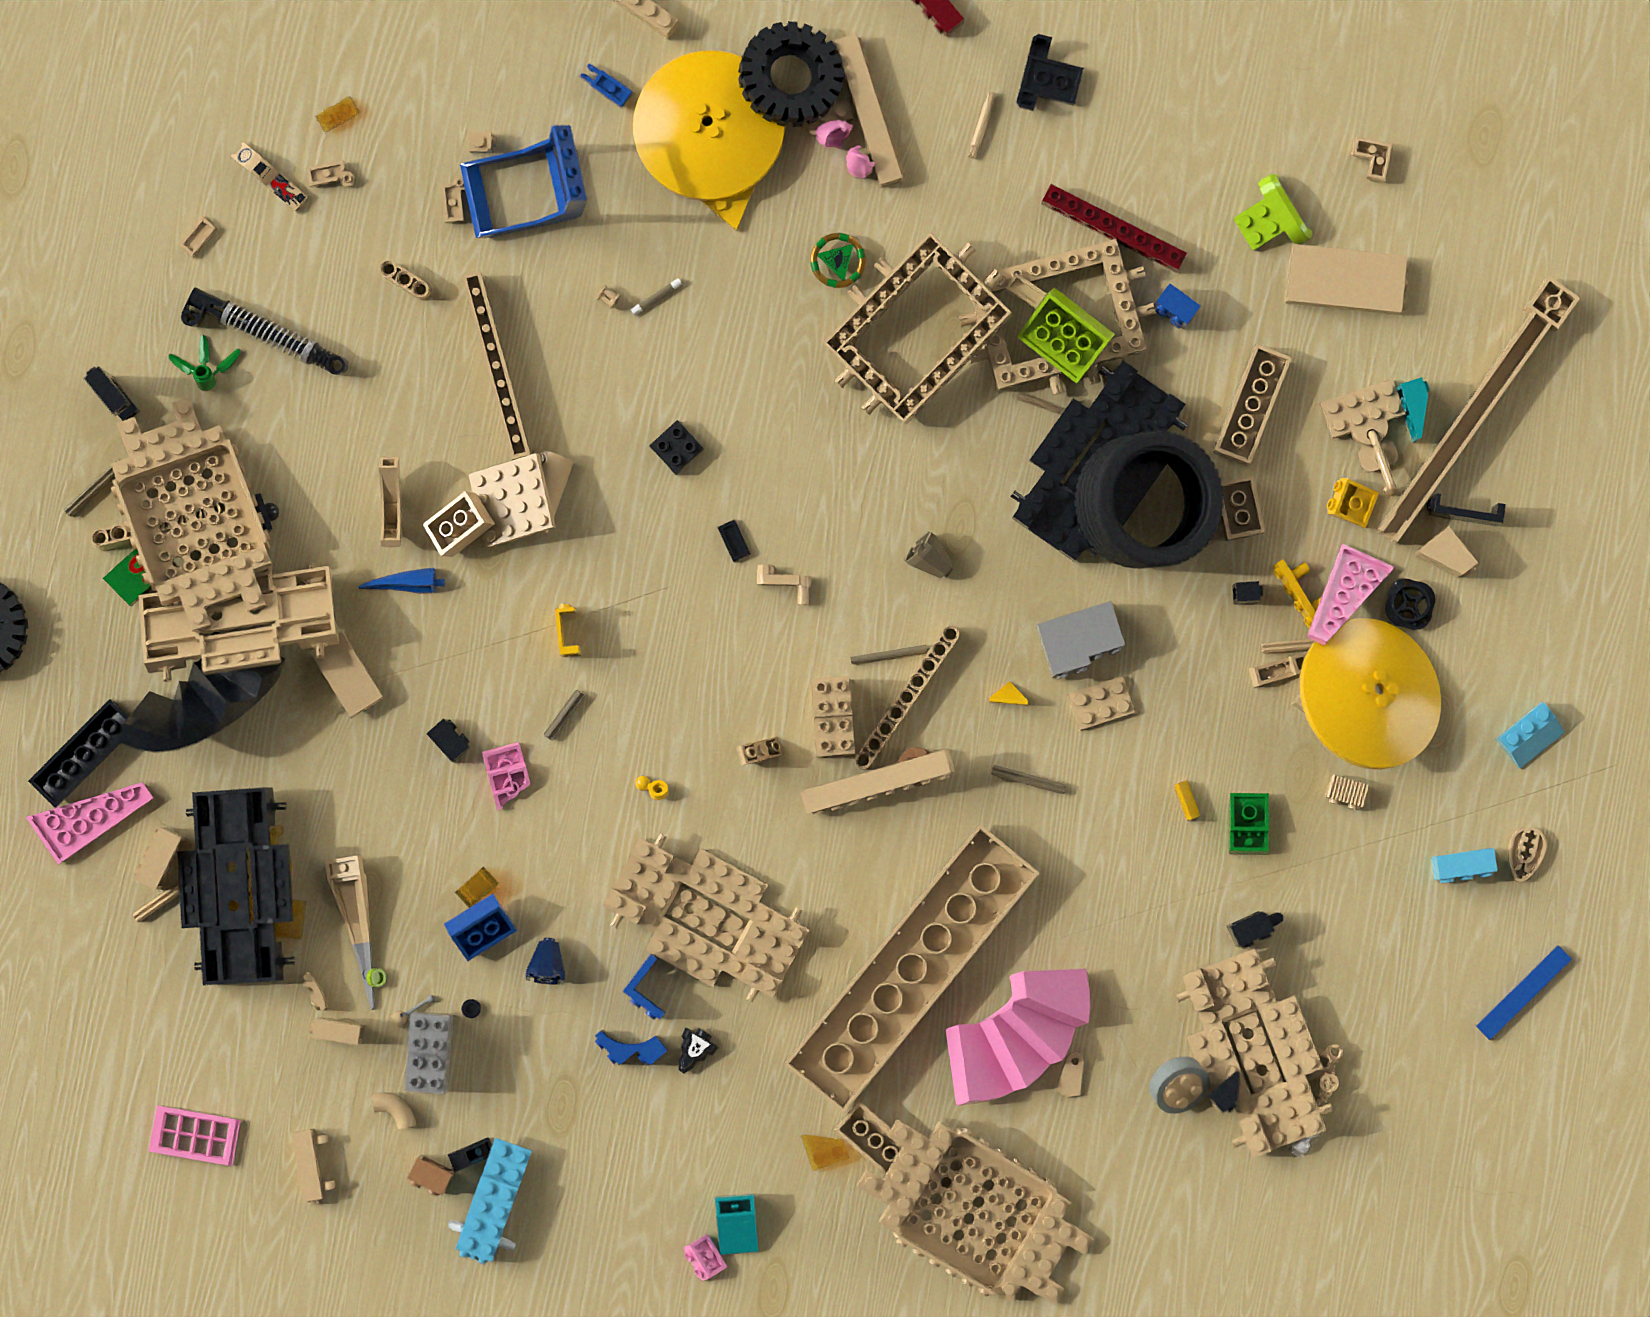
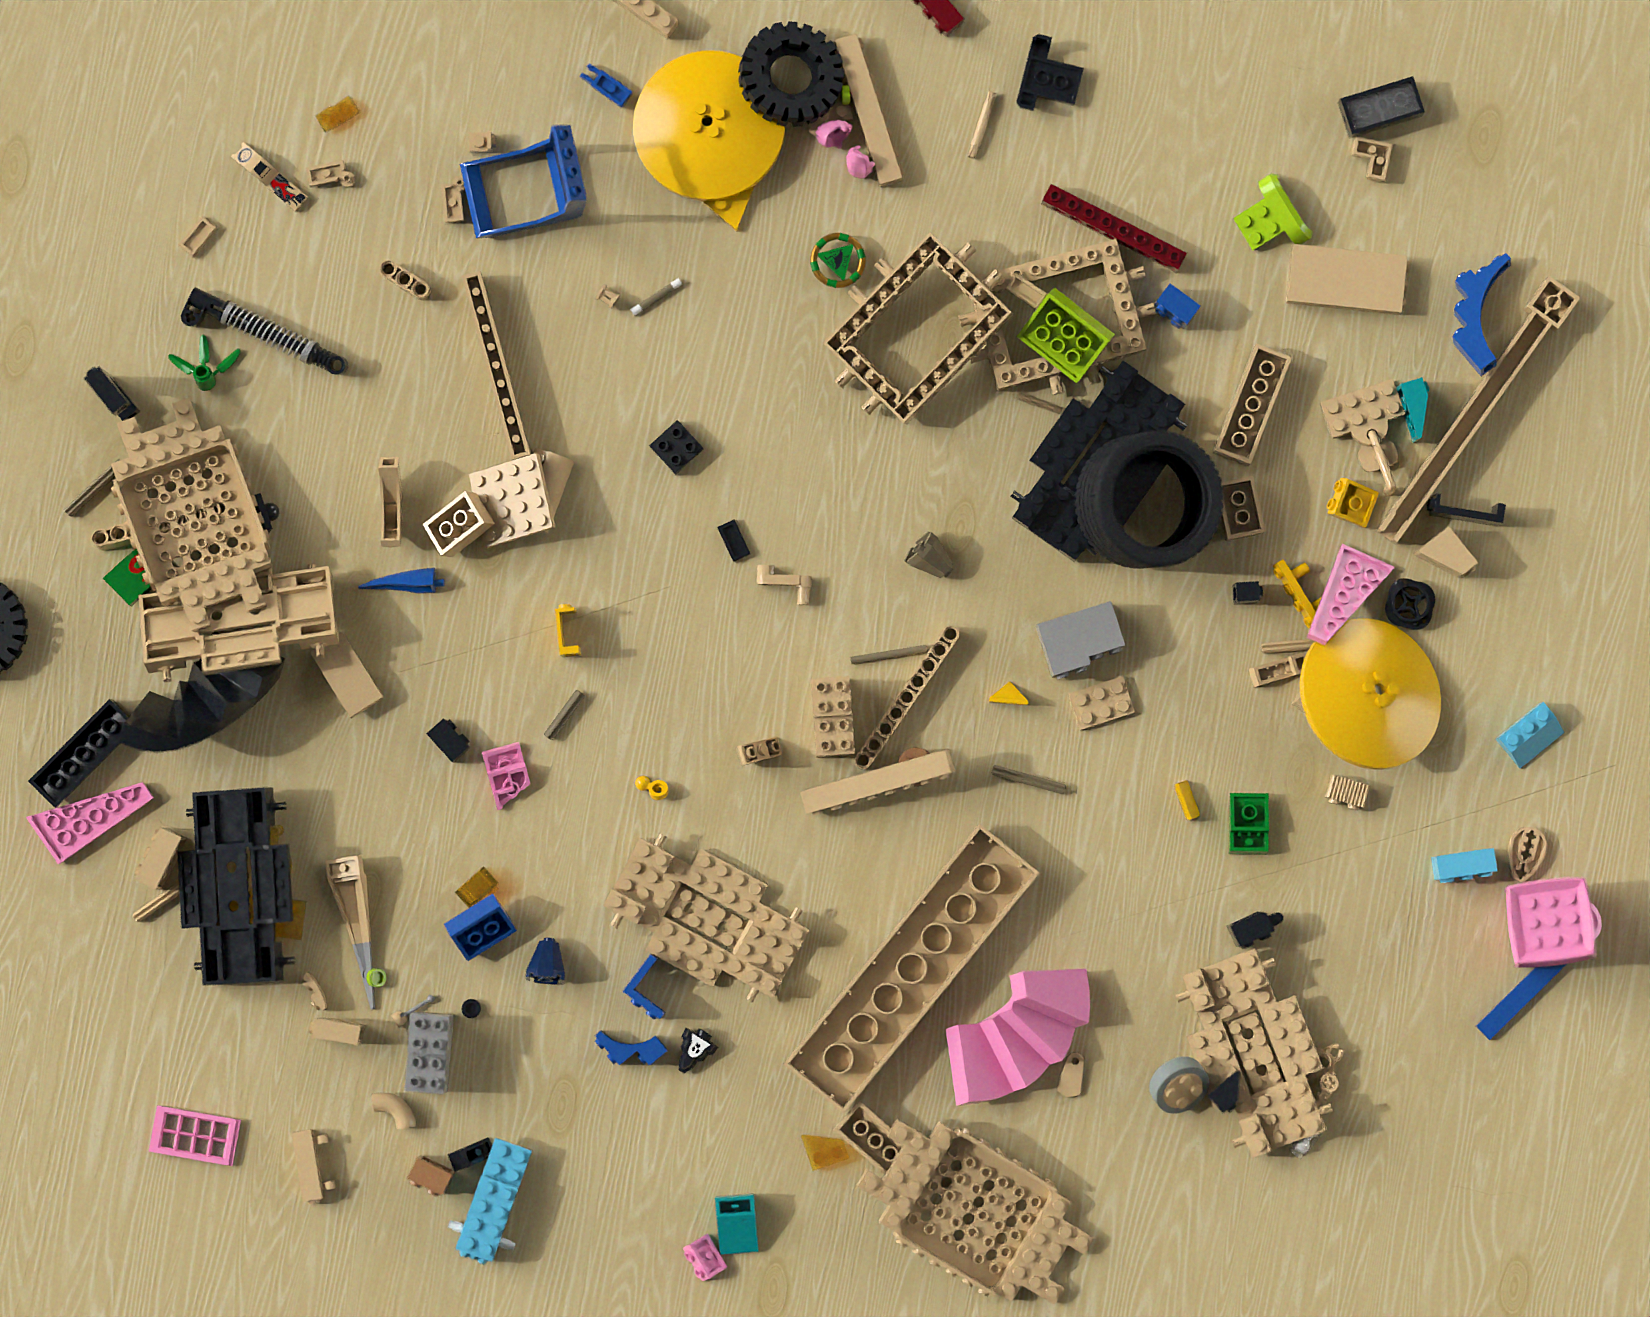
none -> lime tile [841,85,850,105]
none -> clear brick [1338,76,1425,139]
none -> blue arch [1452,253,1511,377]
none -> bright pink piece [1504,877,1602,968]

